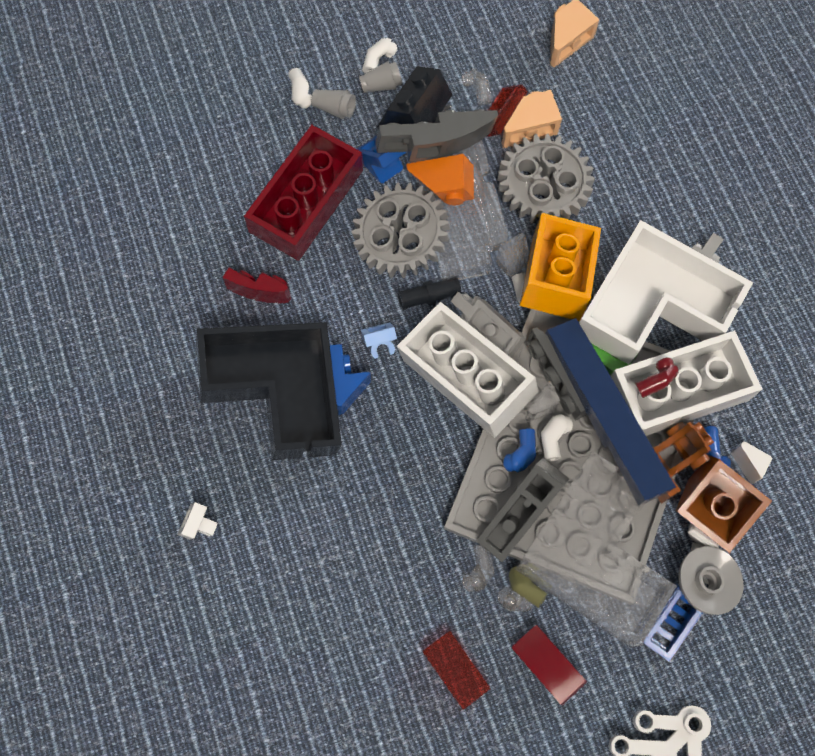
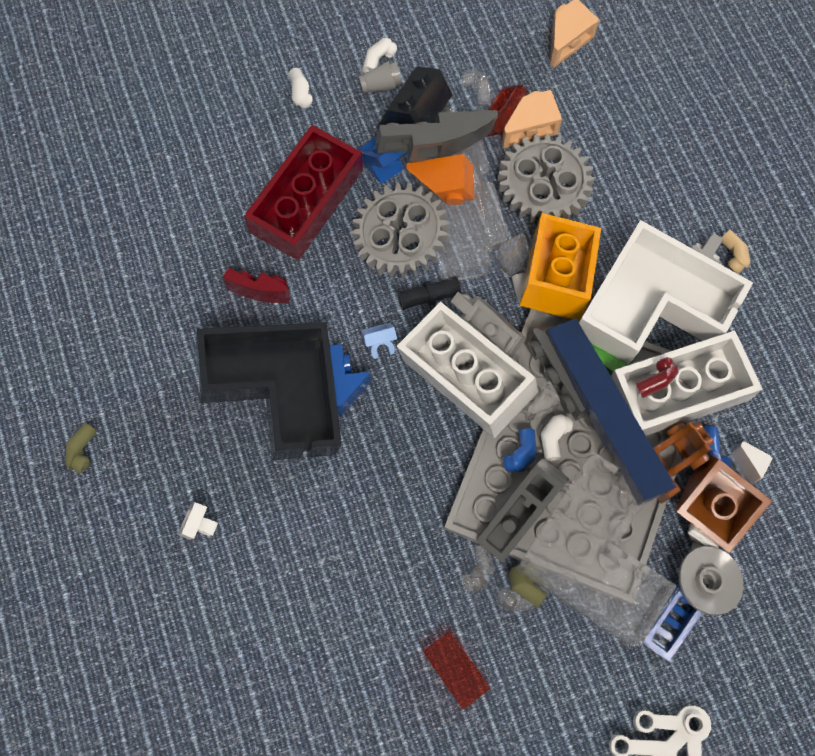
light grey cone [311,89,356,119] -> none
dark red slope [511,625,587,705] -> none
none -> olive arm [65,423,96,473]
none -> tan arm [721,230,751,273]

